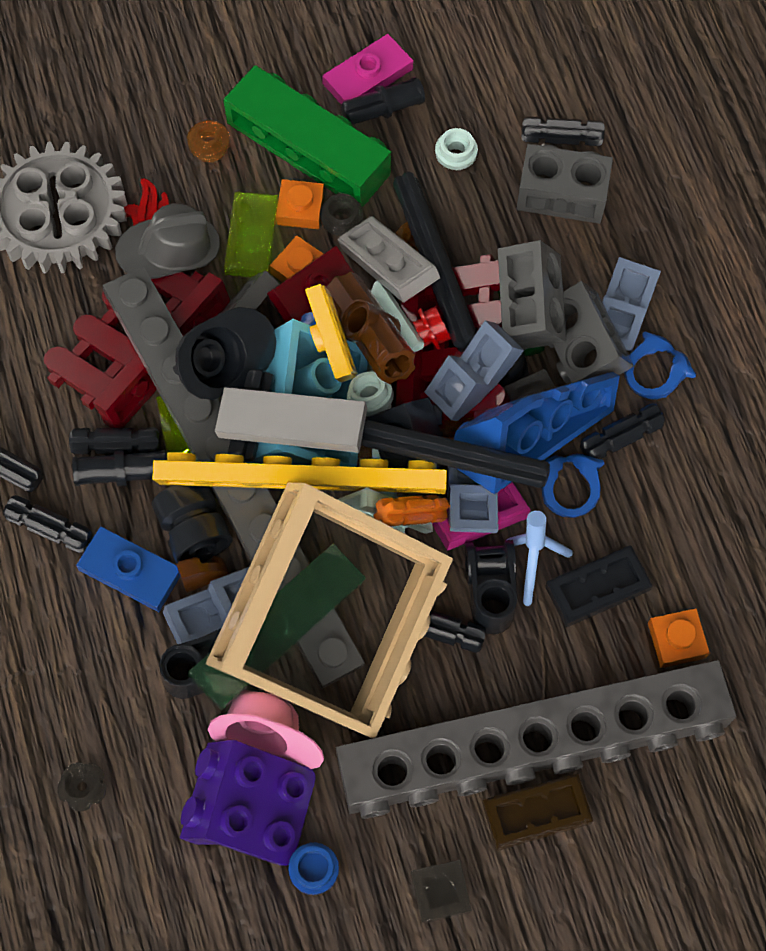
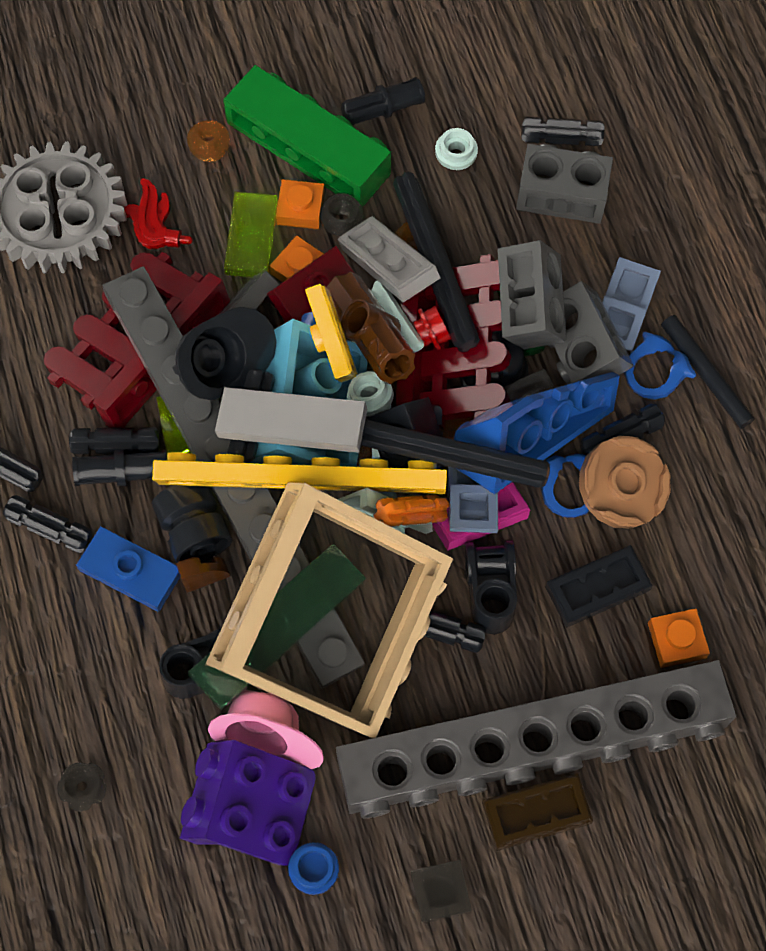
dark grey piece [115,203,220,279] -> none
sand blue slope [163,567,273,644] -> none
dark pink plate [322,34,413,105] -> none
sand blue slope [425,320,524,421] -> none
light blue plant [507,511,573,606] -> none
none -> medium nougat tile [579,436,671,529]
none -> black bar [661,315,755,429]

